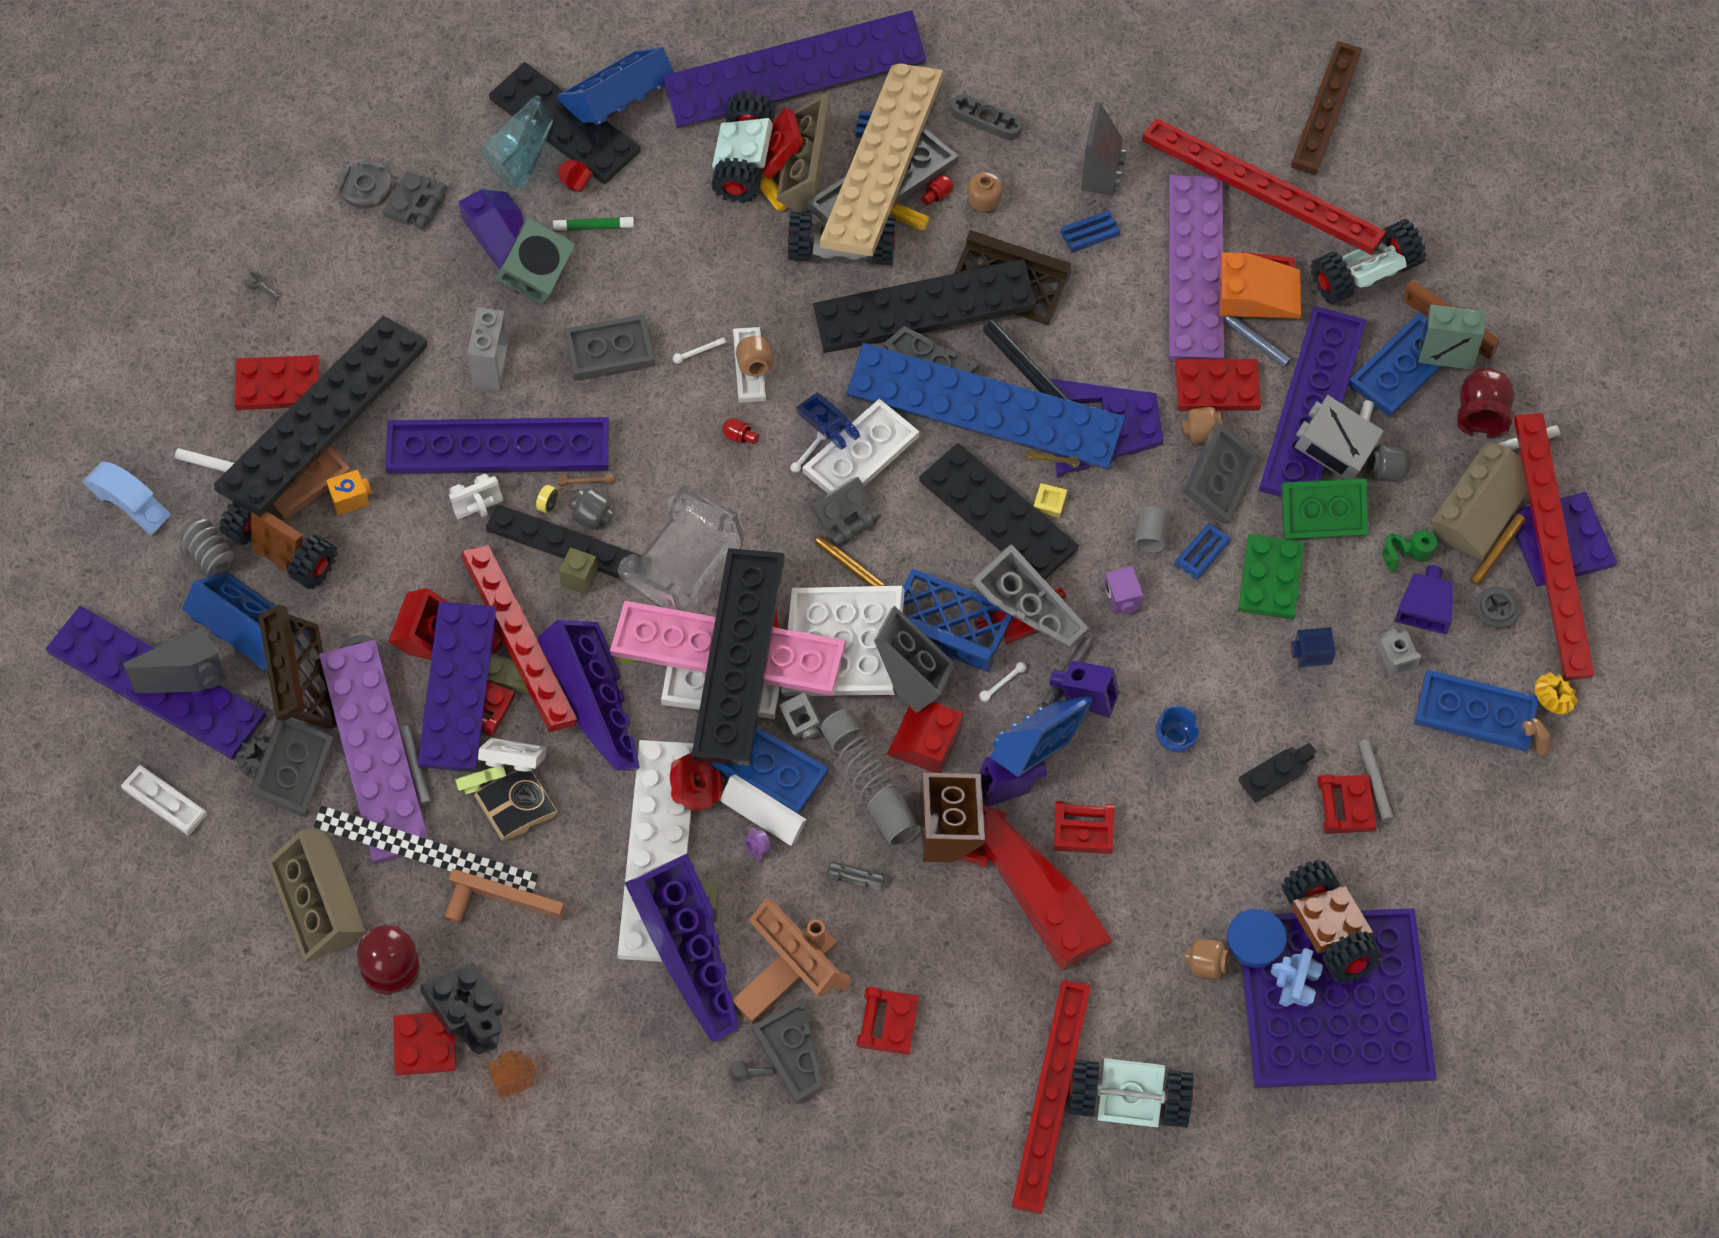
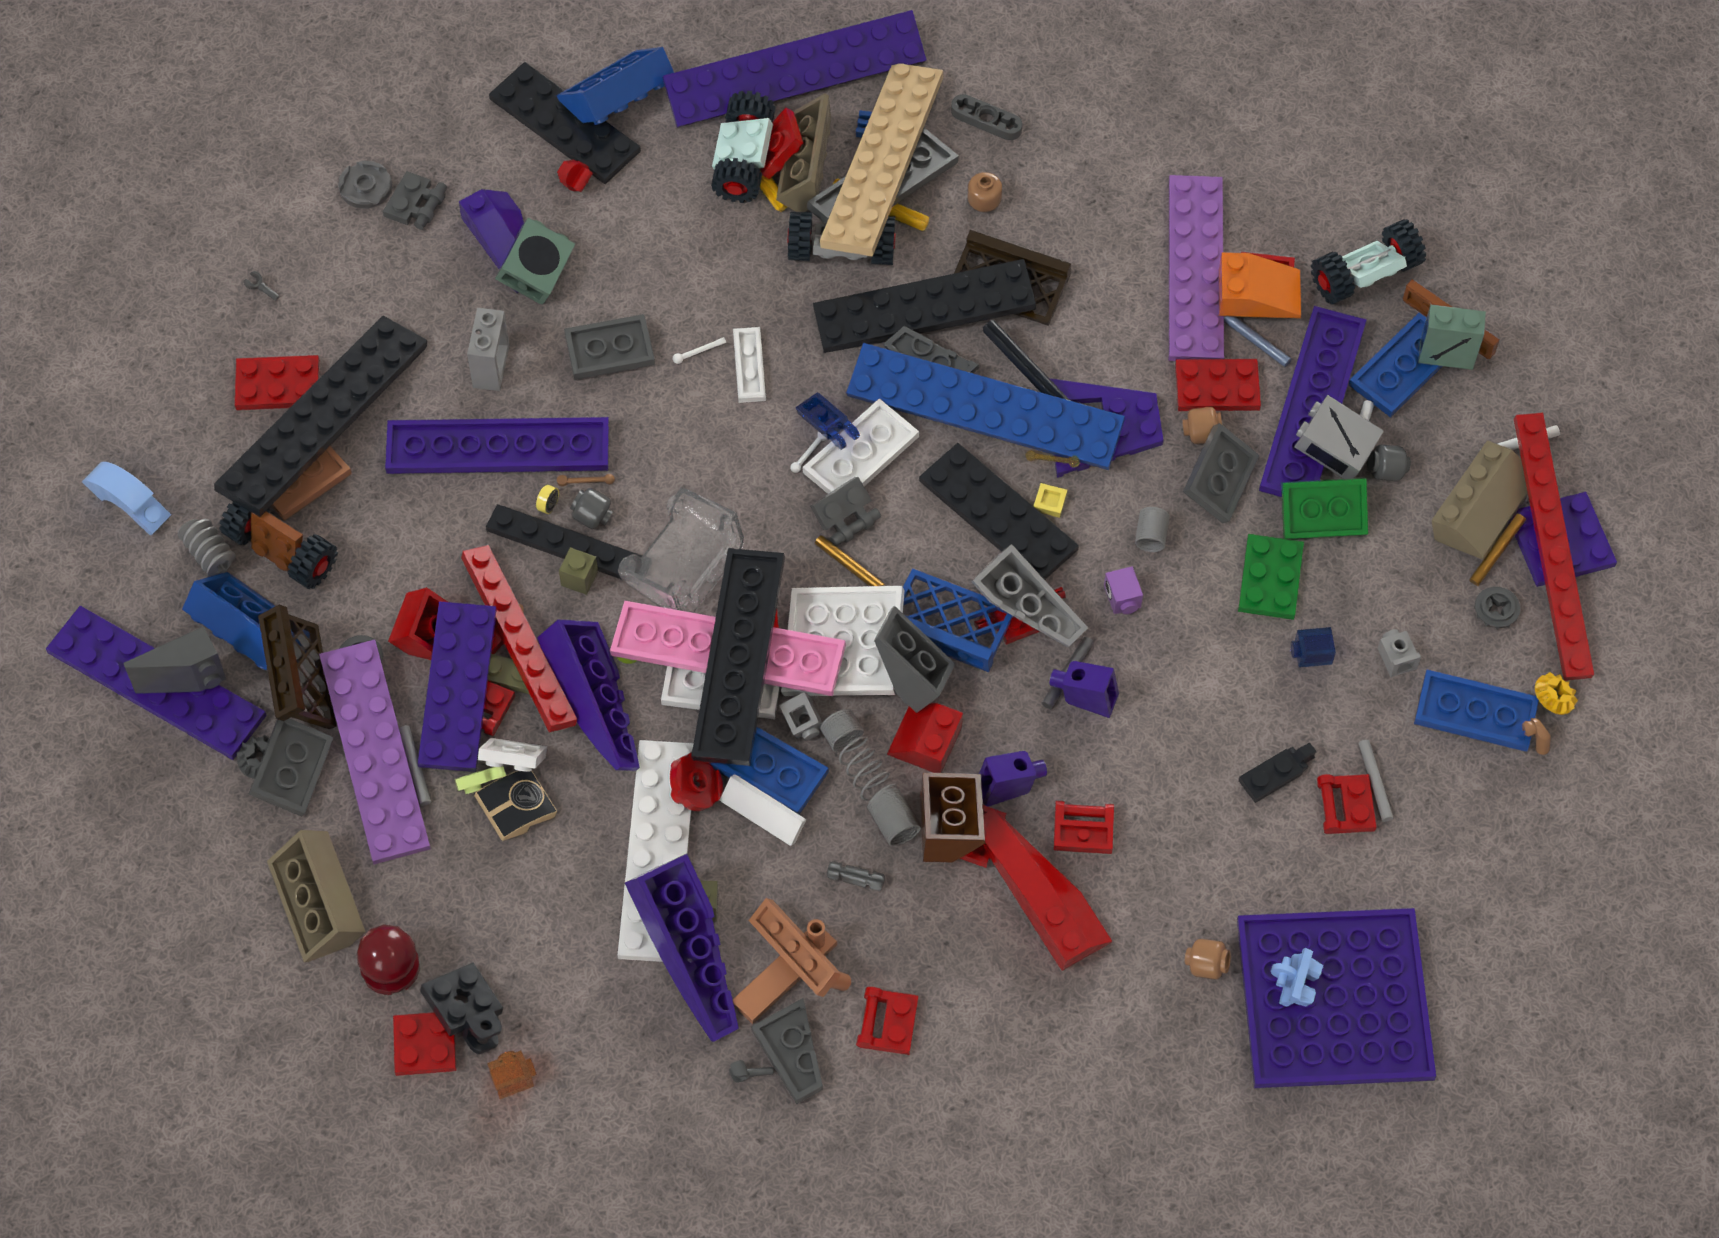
white tile [121,765,207,836] -> none
white bar [175,448,234,472] -> none
sticker [314,806,538,894] -> none
light orange brick [326,469,372,515] -> none
nougat piece [444,868,567,924] -> none
white hips [449,474,504,520] -> none
clear light blue slope [479,94,553,191] -> none
green bar [553,217,634,231] -> none
red cylinder [722,418,759,445] -> none
medium nougat head [736,336,773,376] -> none
medium lavender plate [744,828,771,861] -> none
red cylinder [921,175,953,205] -> none
white hinge [979,662,1027,703] -> none
blue slope [990,696,1094,777] -> none
red plate [1012,979,1091,1215] -> none
blue tile [1060,210,1120,253] -> none
plate [1069,1058,1194,1128] -> none
dark grey slope [1081,102,1126,196] -> none
red plate [1142,118,1386,255] -> none
blue hair [1156,705,1200,752] -> none
blue tile [1175,523,1231,580] -> none
blue tile [1226,909,1287,967] -> none
plate [1281,860,1382,984] -> none
reddish brown plate [1291,41,1362,175] -> none
green leg [1382,530,1437,572] -> none
dark purple torso [1394,565,1453,635] -> none
dark red tile [1457,368,1514,439] -> none

